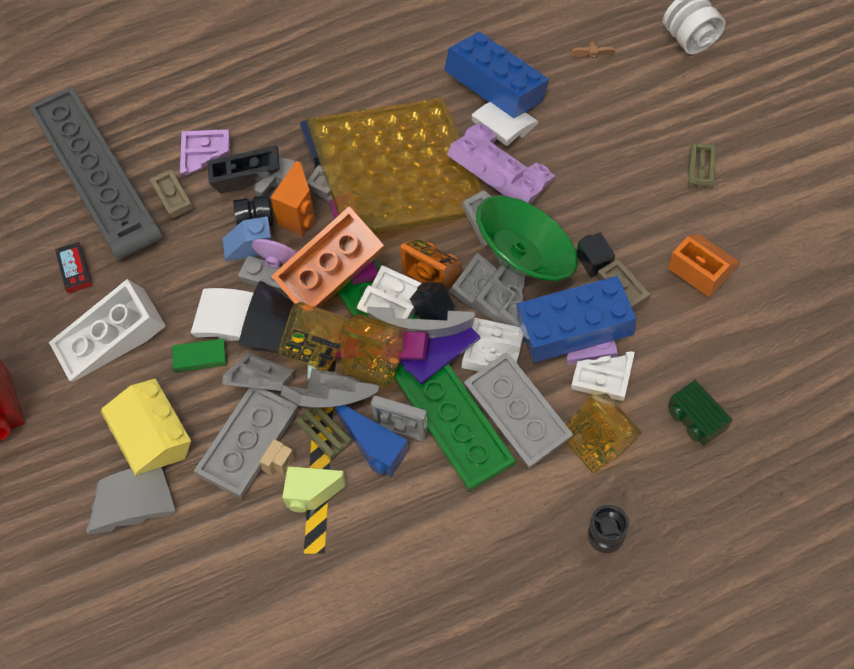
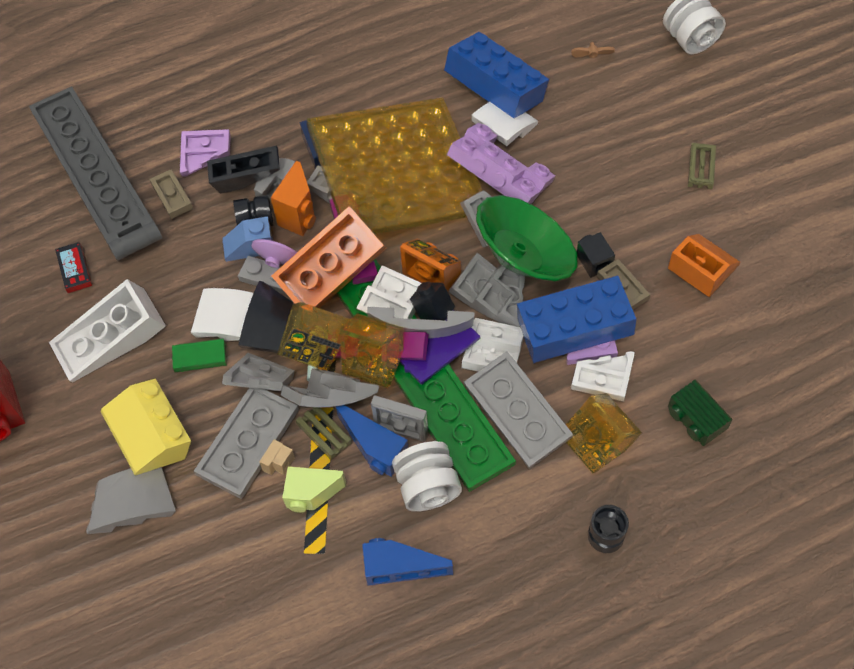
none -> blue slope [362,538,453,586]
none -> white wheel [392,441,462,511]

